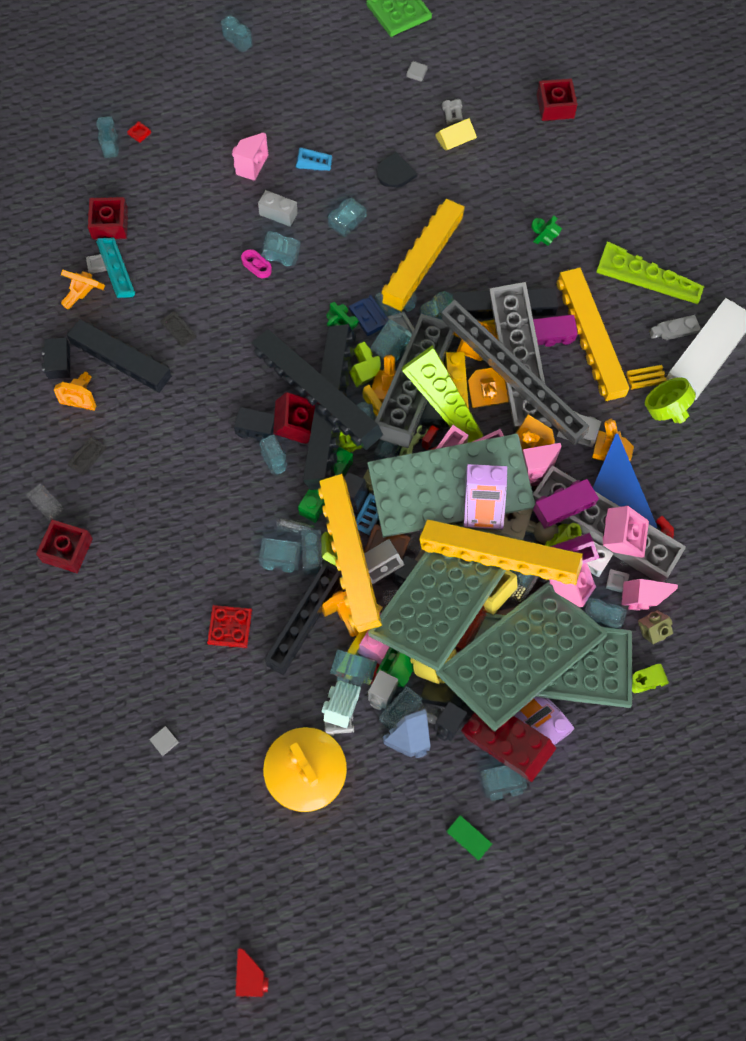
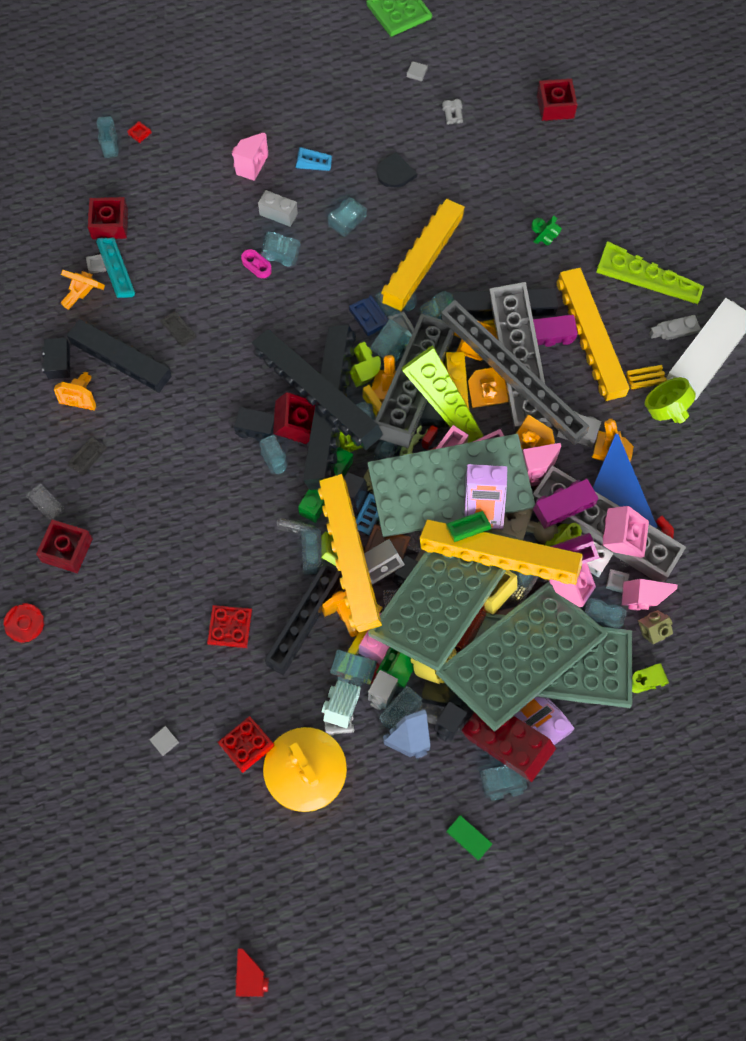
clear light blue brick [221,15,253,53] -> none
clear light blue brick [259,538,302,572] -> none
green hips [326,302,359,329] -> none
light yellow brick [435,119,477,150] -> none
none -> red tile [4,603,44,643]
none -> red tile [218,716,275,773]
none -> green tile [446,511,491,542]

